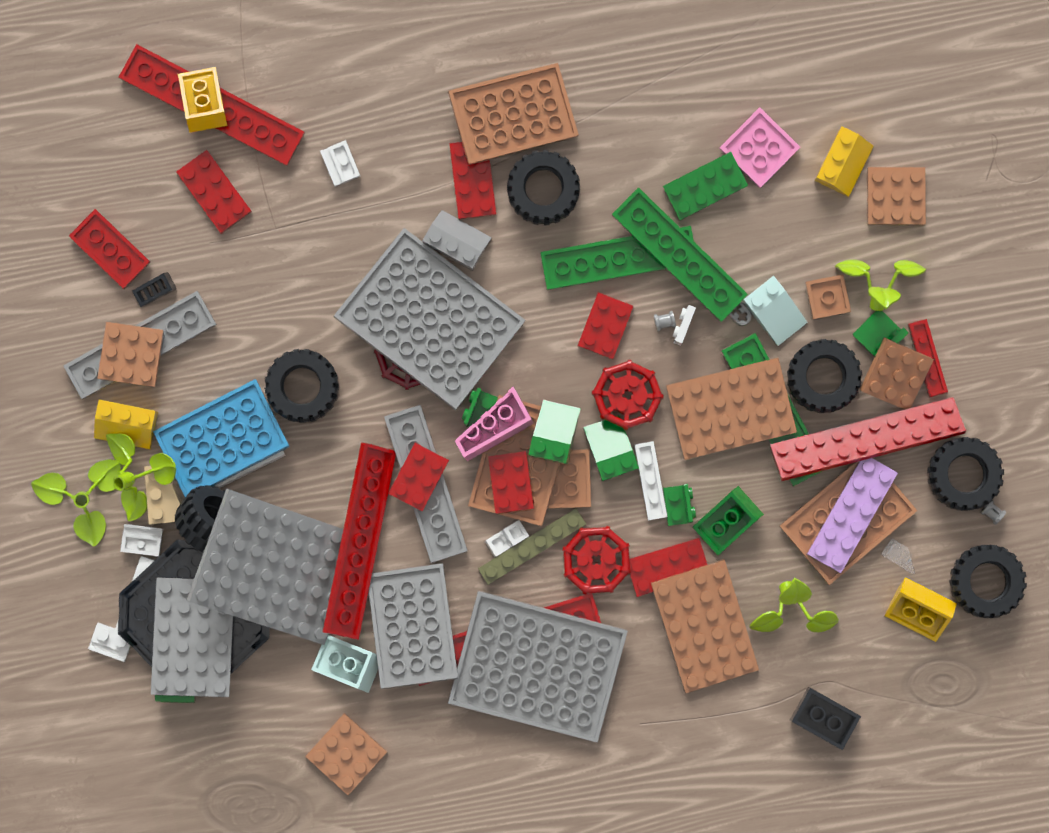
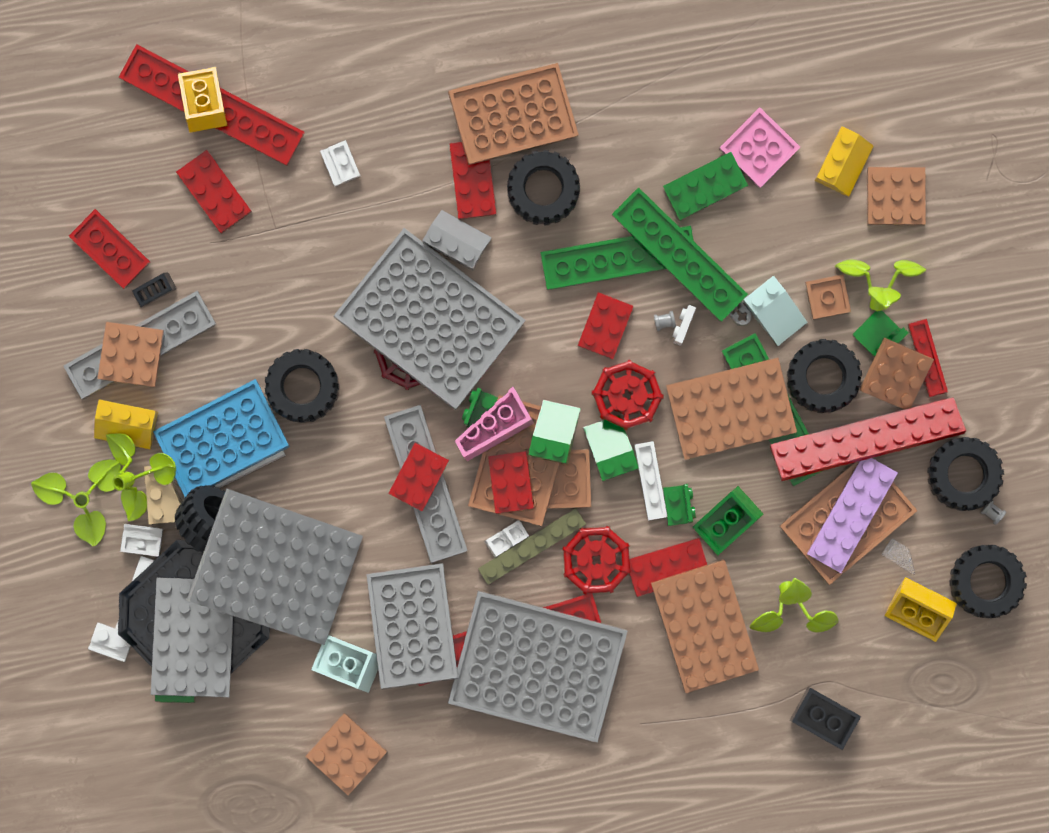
red plate [323,442,396,640] -> none

